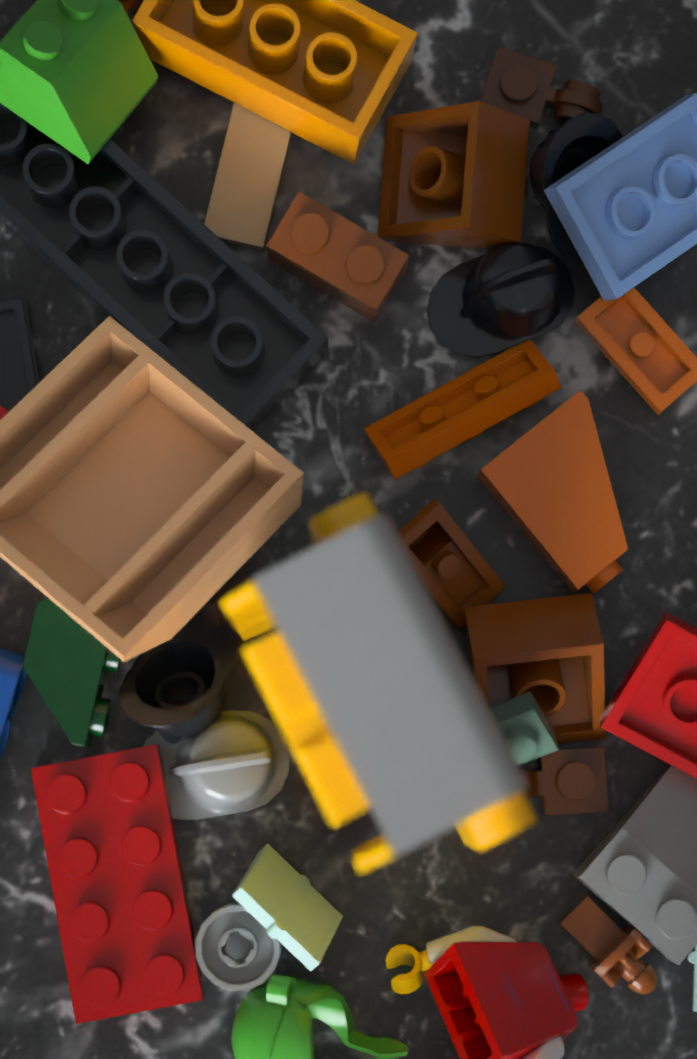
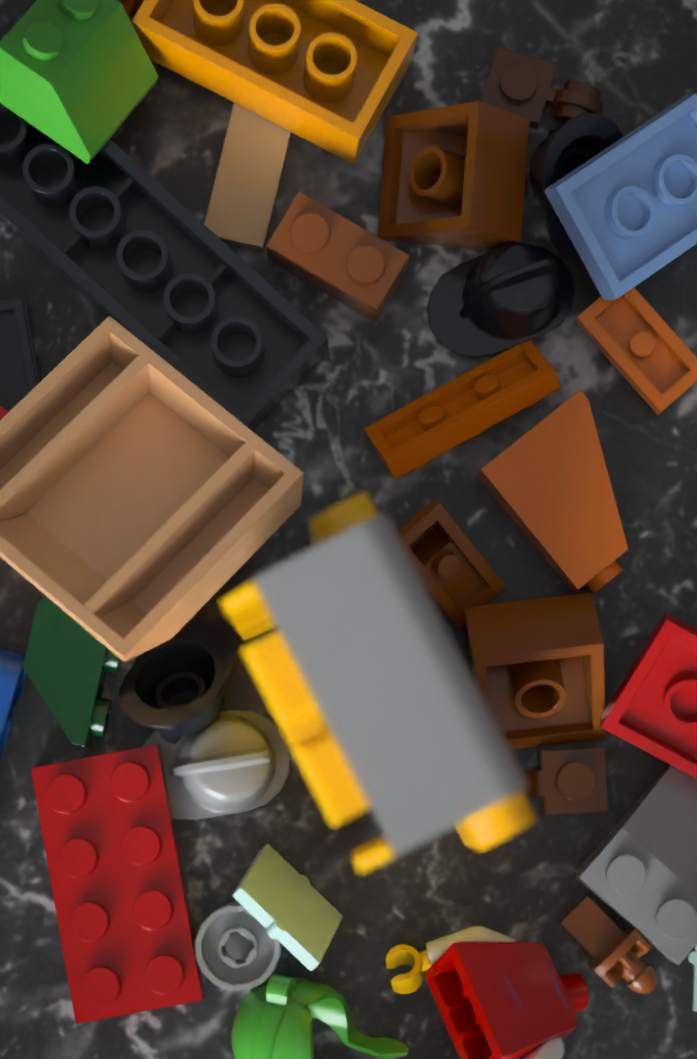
sand green plate [488,691,559,766] -> none

